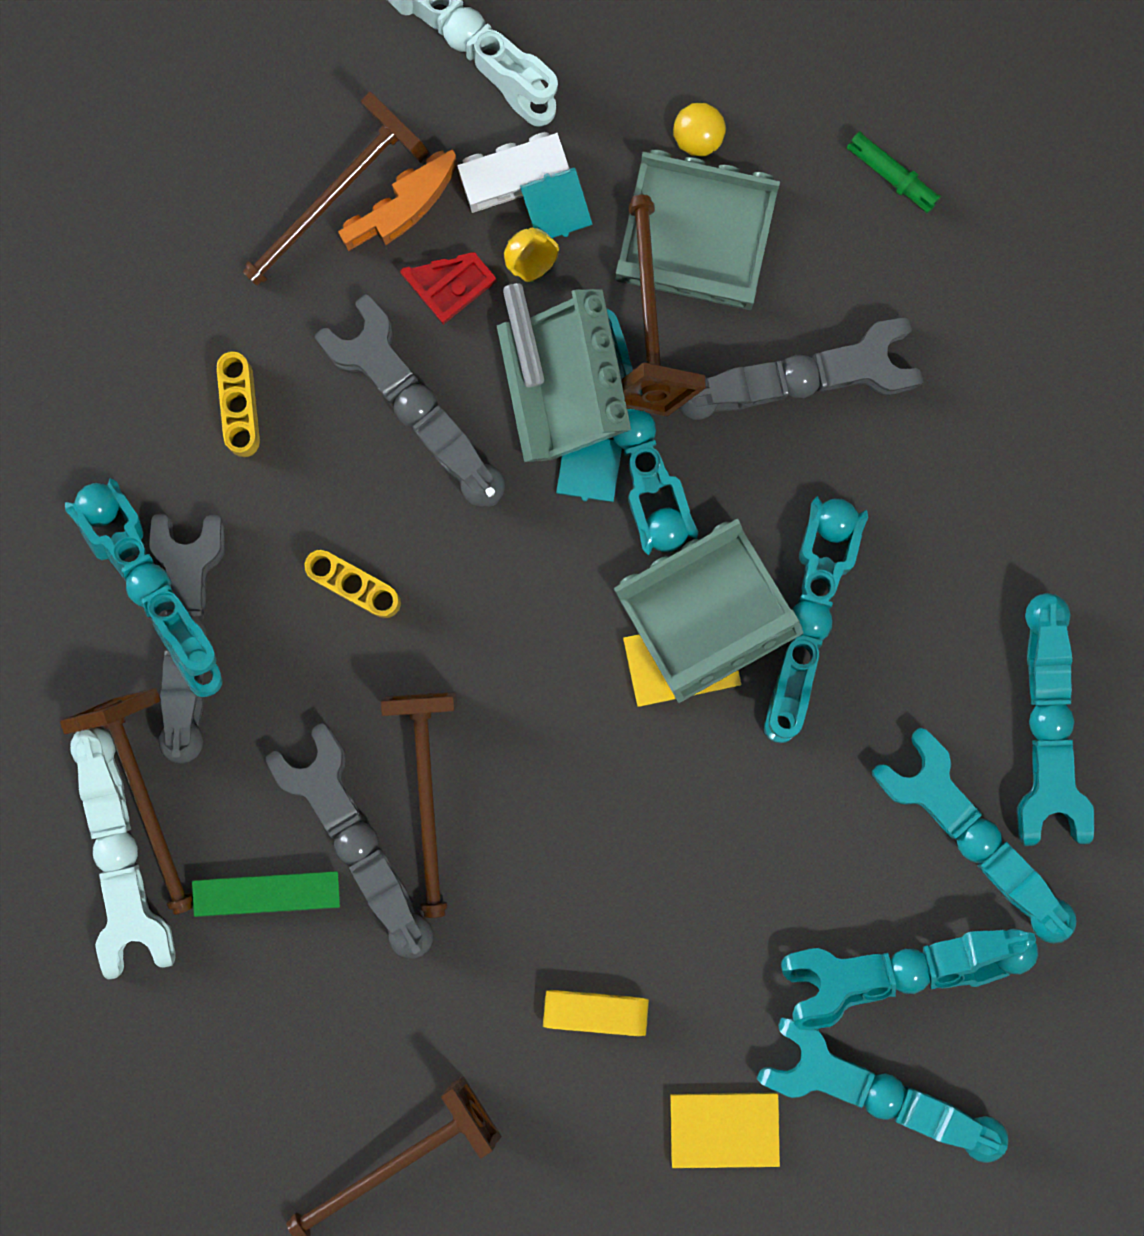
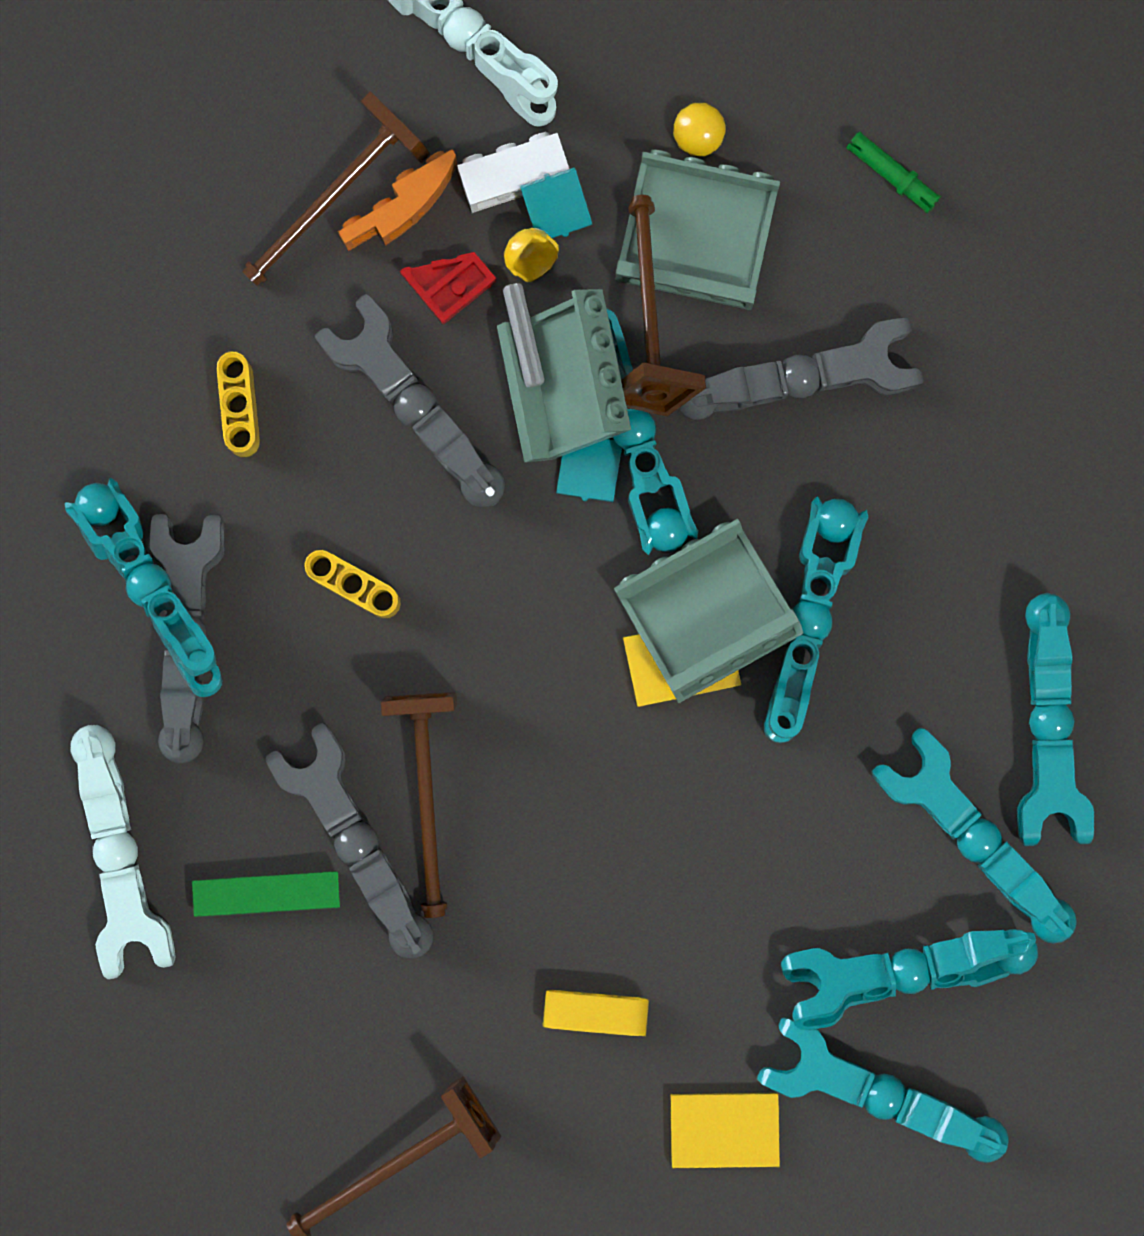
reddish brown tile [60,688,193,915] -> none

